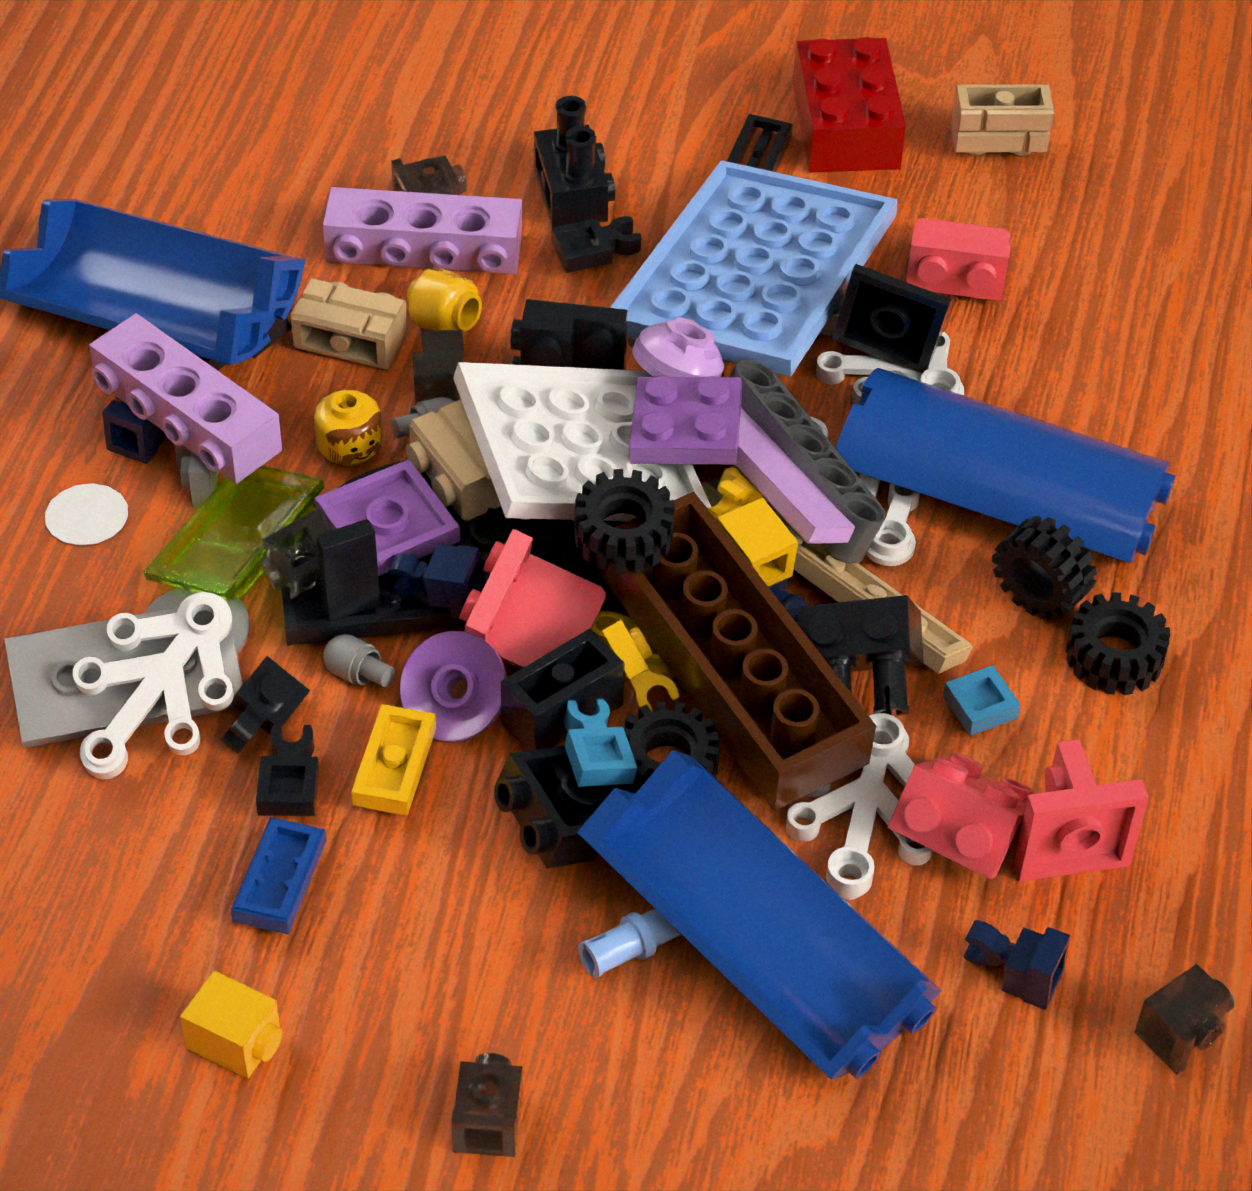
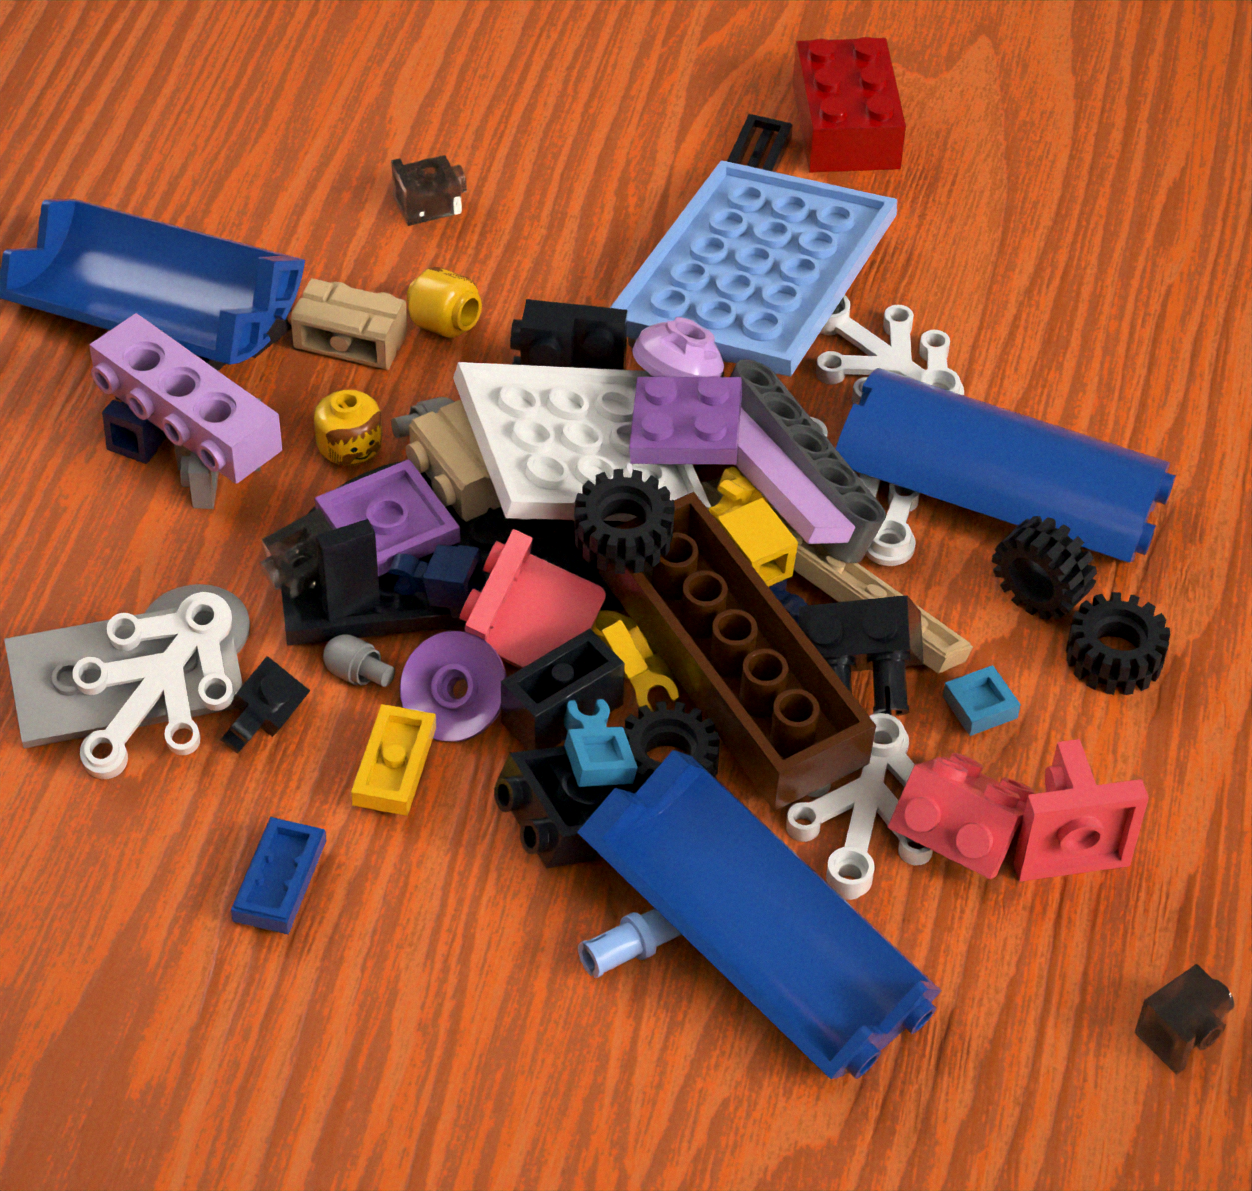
white sticker [45,483,128,546] -> none
clear neon green piece [143,465,325,601] -> none
yellow brick [180,971,283,1079] -> none
black plate [256,724,319,816] -> none
lavender brick [323,187,522,274] -> none
clear smoke brick [413,330,464,405] -> none
clear smoke brick [451,1053,523,1157] -> none
black brick [534,96,615,227] -> none
black plate [551,216,641,273] -> none
black slope [832,264,953,373] -> none
coral bracket [906,218,1011,301] -> none
tan brick [951,84,1054,156] -> none
dark blue piece [963,920,1070,1010] -> none

